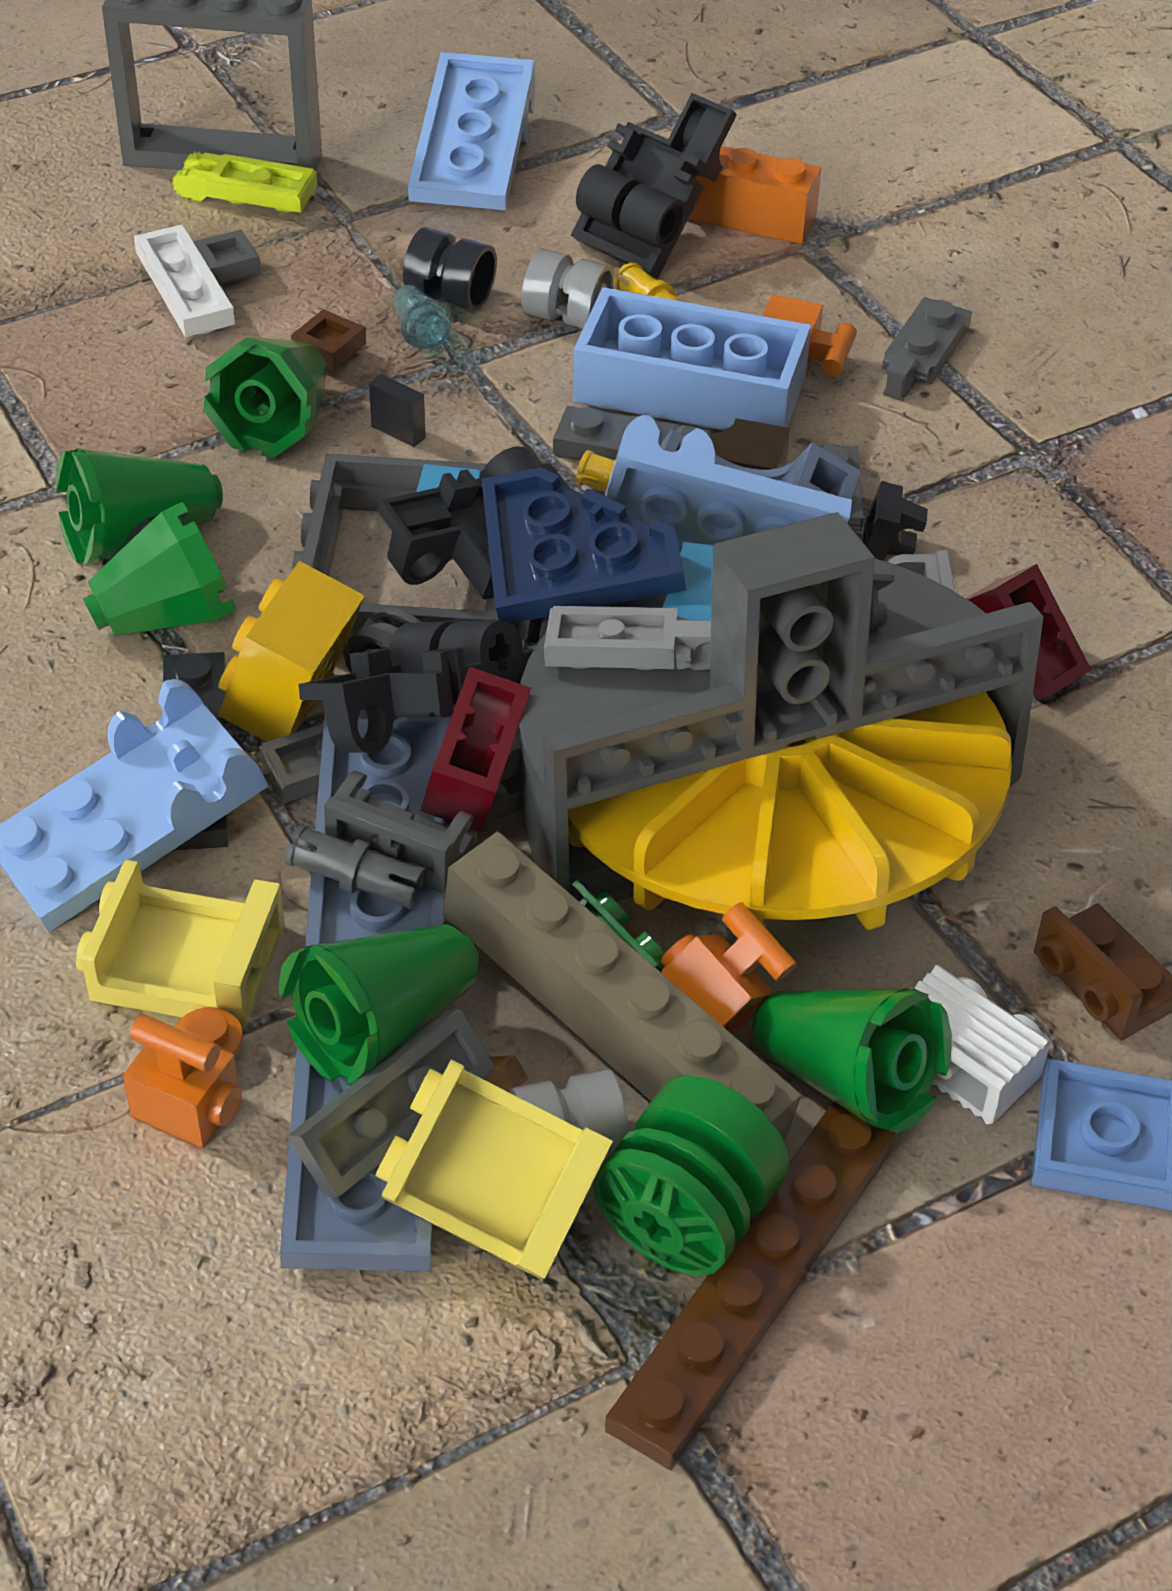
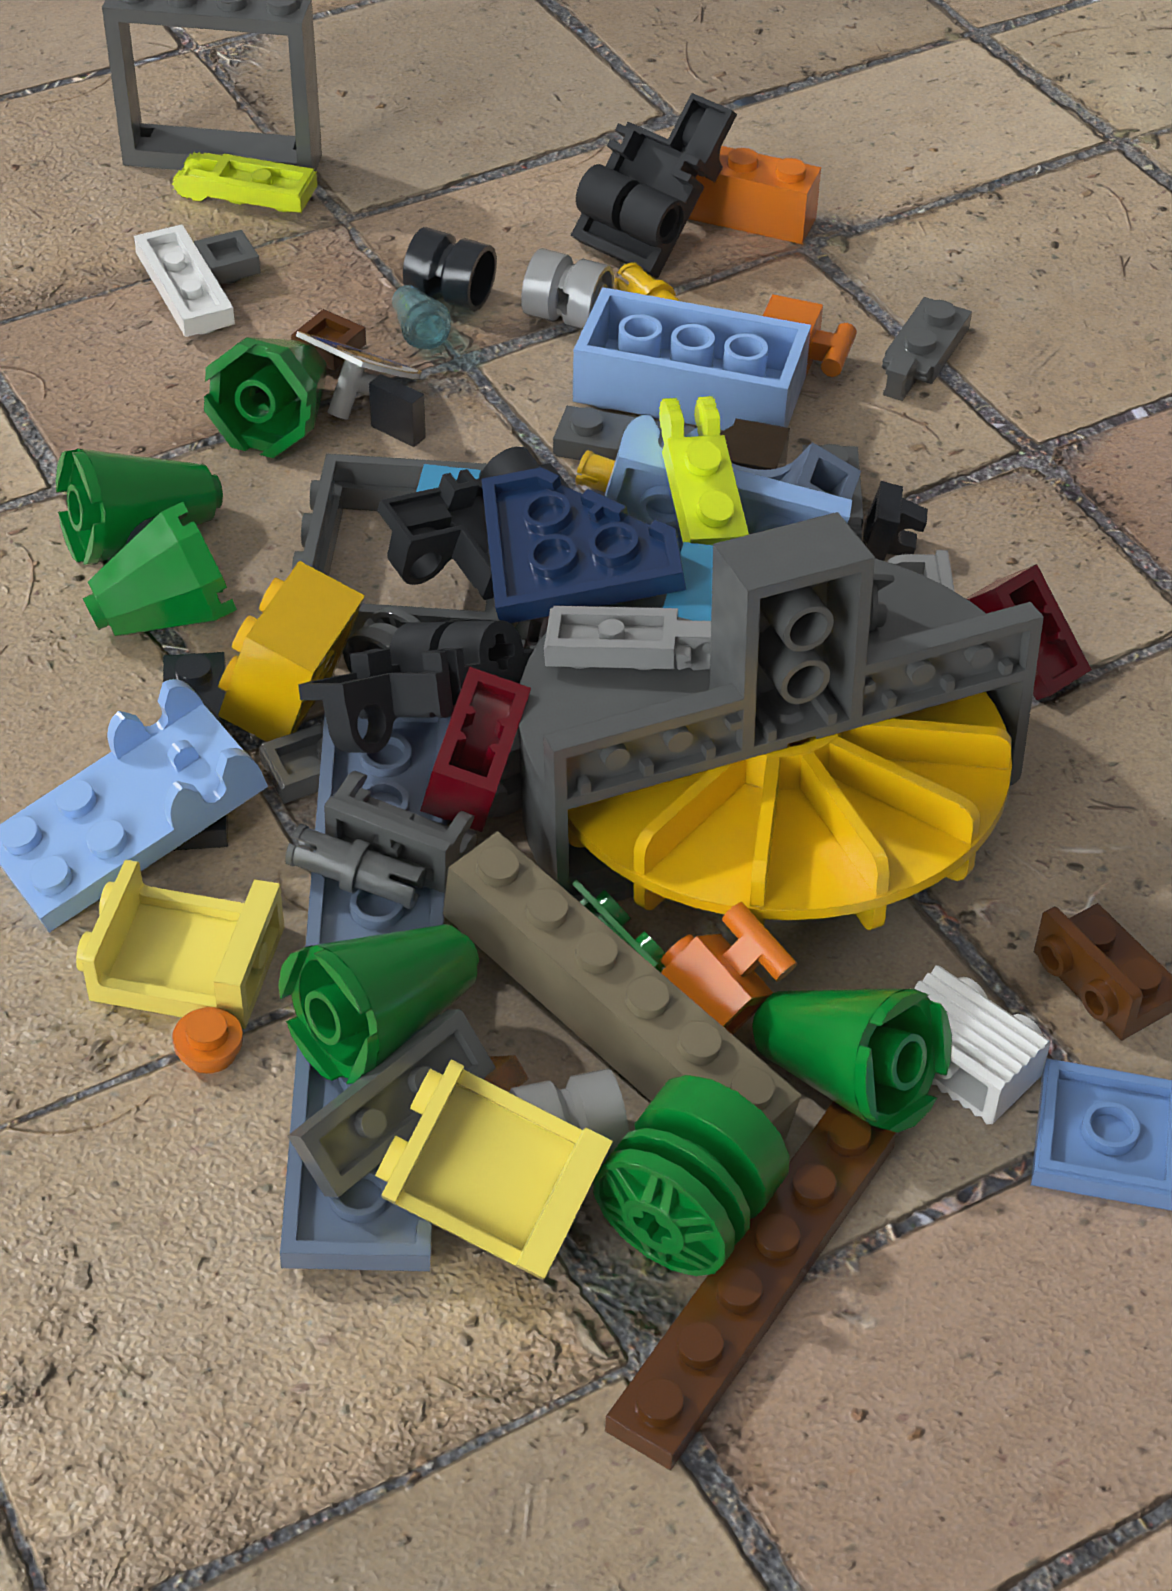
orange brick [123,1014,242,1148] -> none
light blue hinge [408,52,535,210] -> none
none -> white shield [296,331,422,420]
none -> neon yellow hinge [659,396,749,545]

